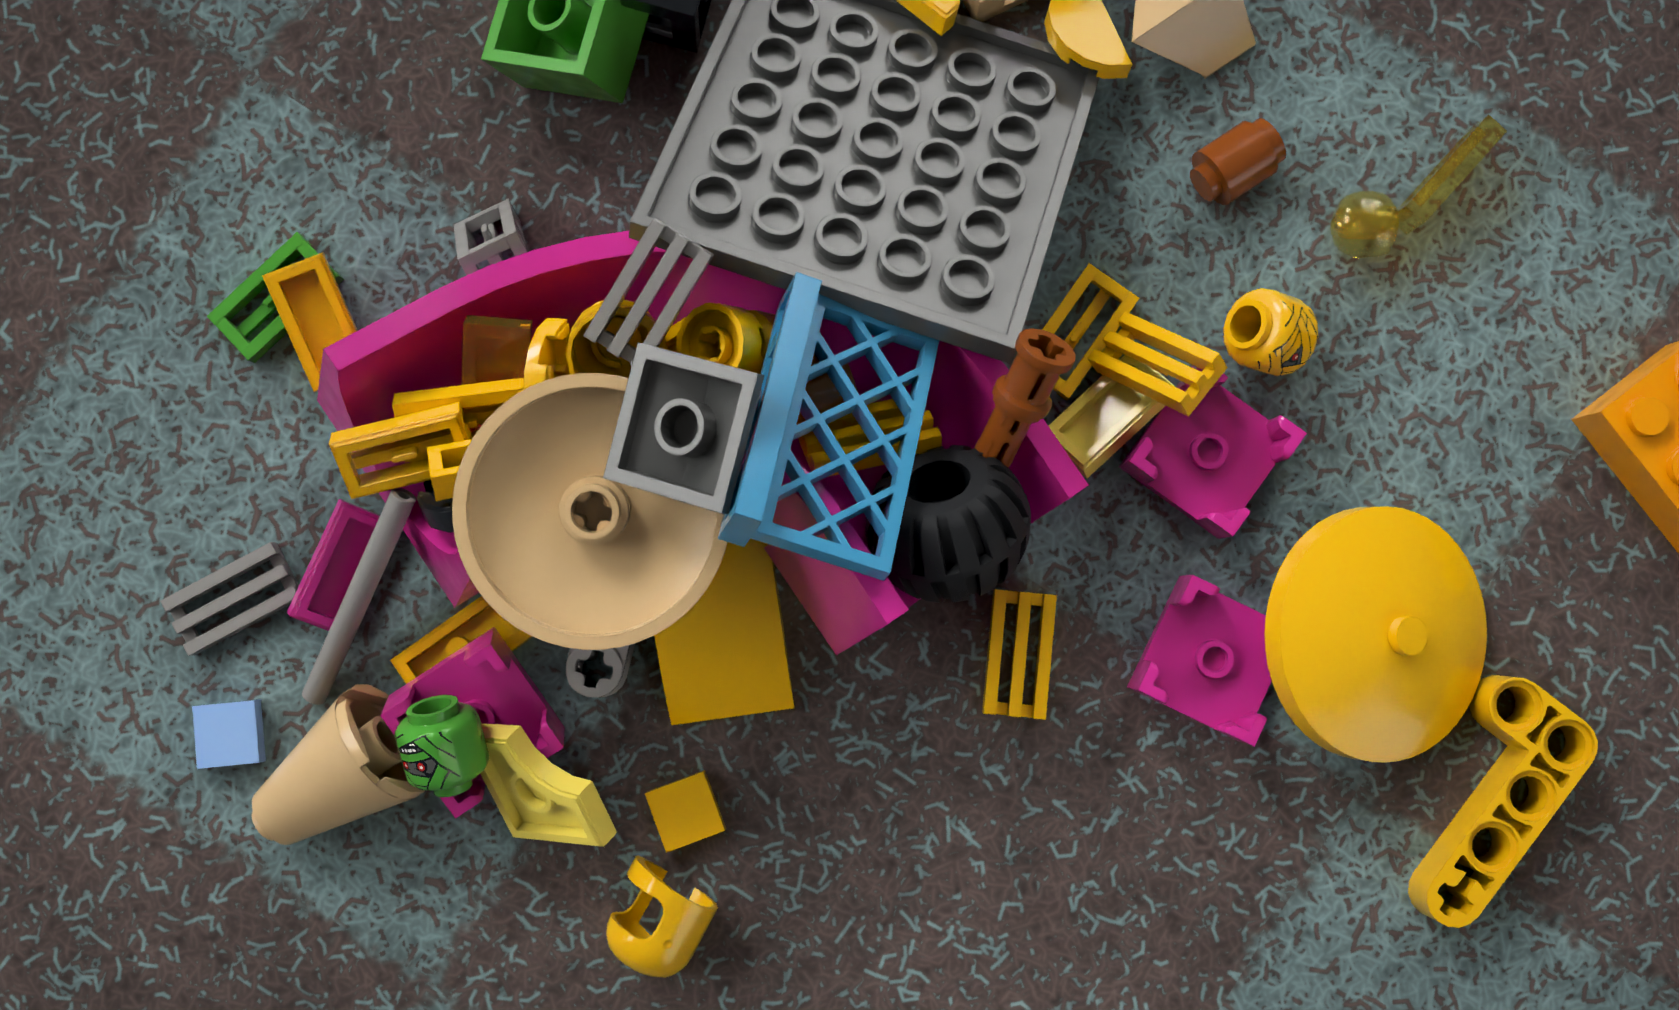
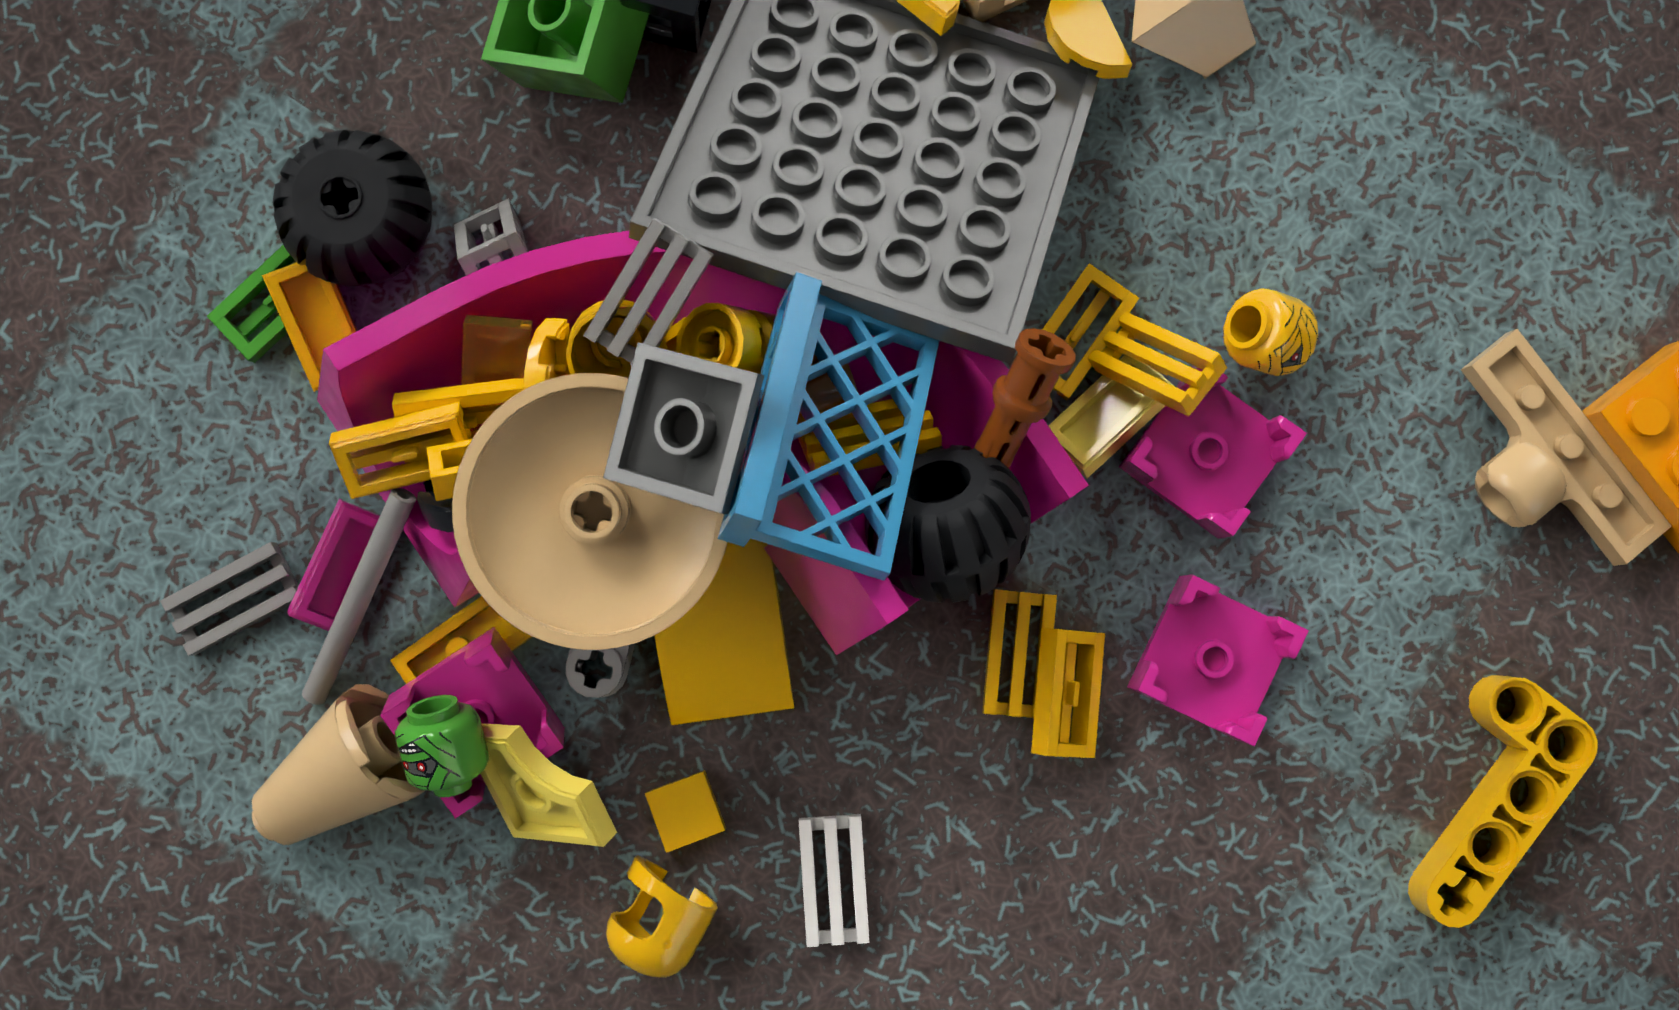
light blue tile [192,699,266,769] -> none
dark orange brick [1190,118,1286,205] -> none
yellow dish [1264,506,1487,763] -> none
clear yellow piece [1330,191,1399,258] -> none
clear yellow tile [1388,114,1507,235] -> none
none -> black wheel [272,130,433,286]
none -> white tile [799,814,869,947]
none -> yellow tile [1031,628,1105,758]
none -> tan plate [1461,329,1672,566]

